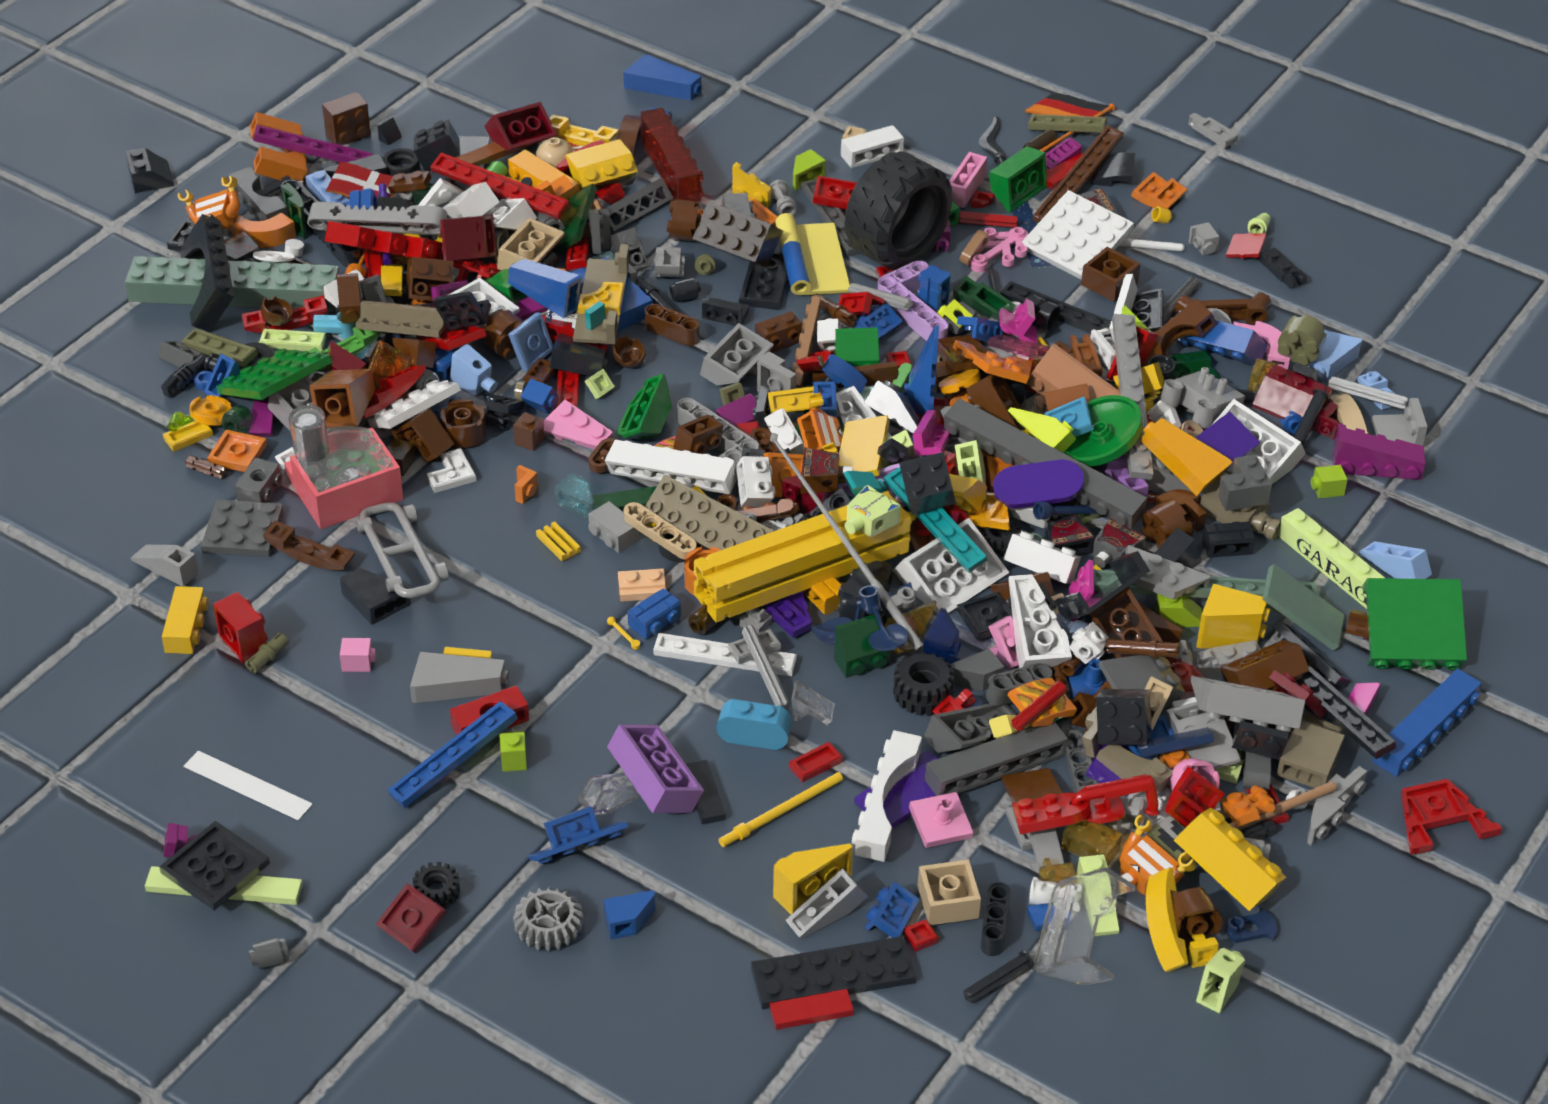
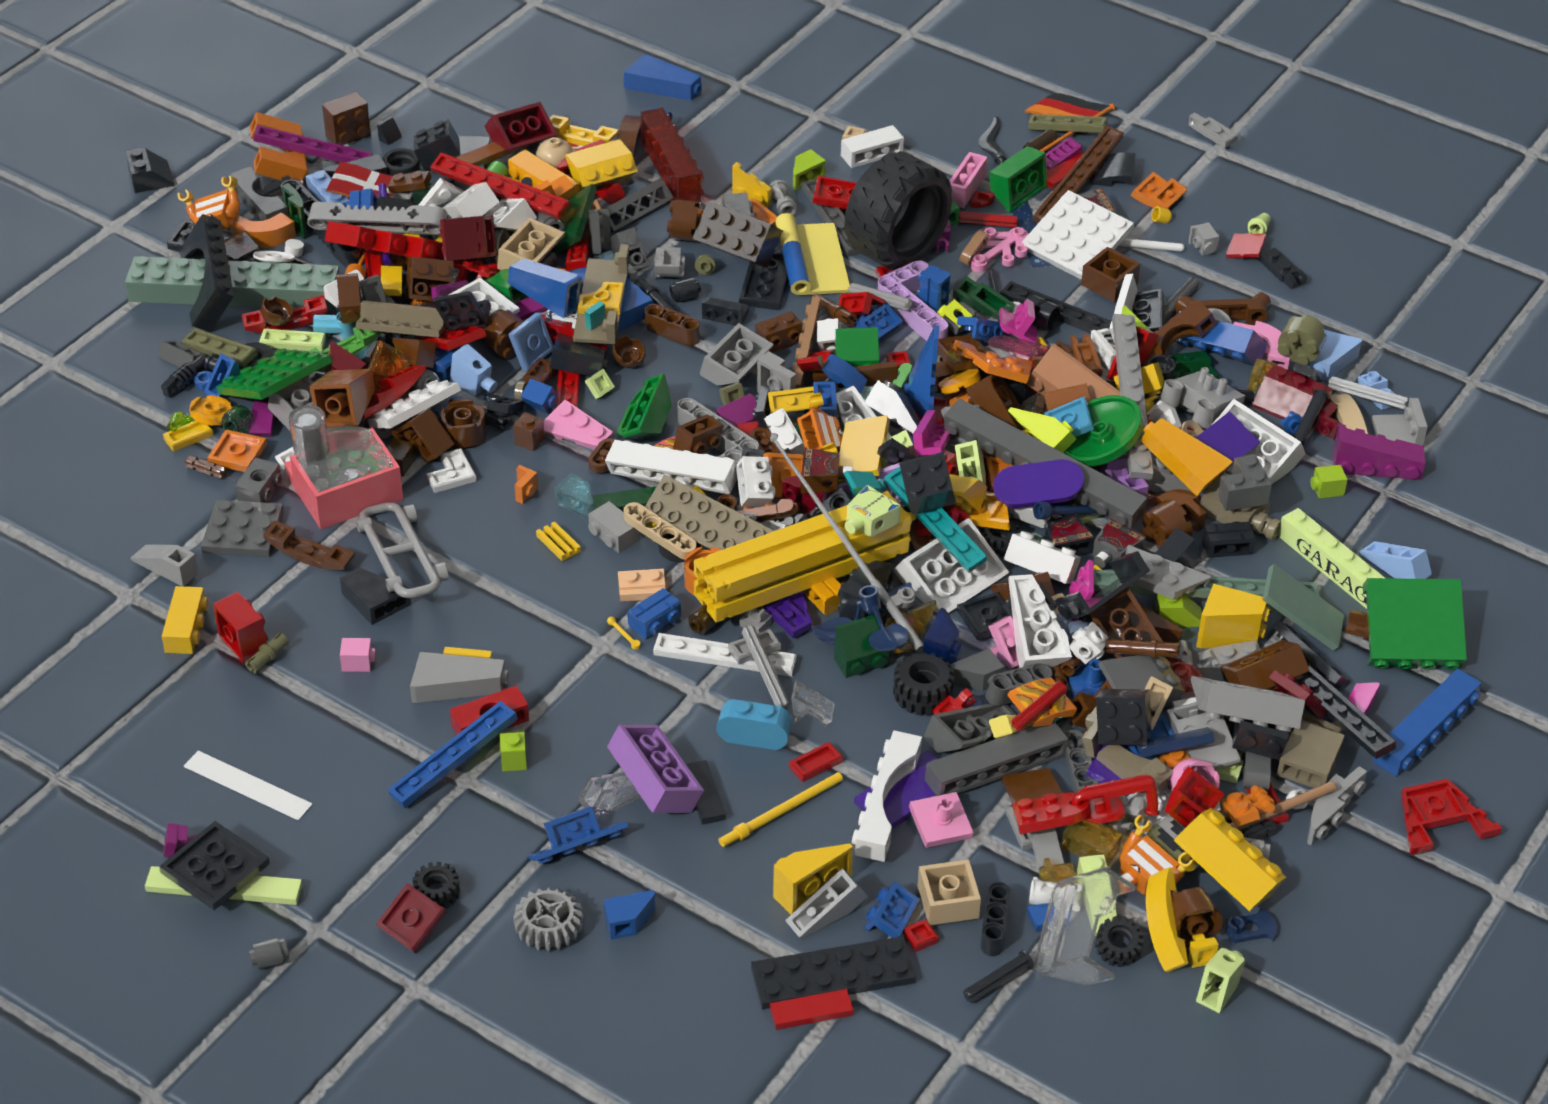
none -> black tyre [1095,916,1144,967]

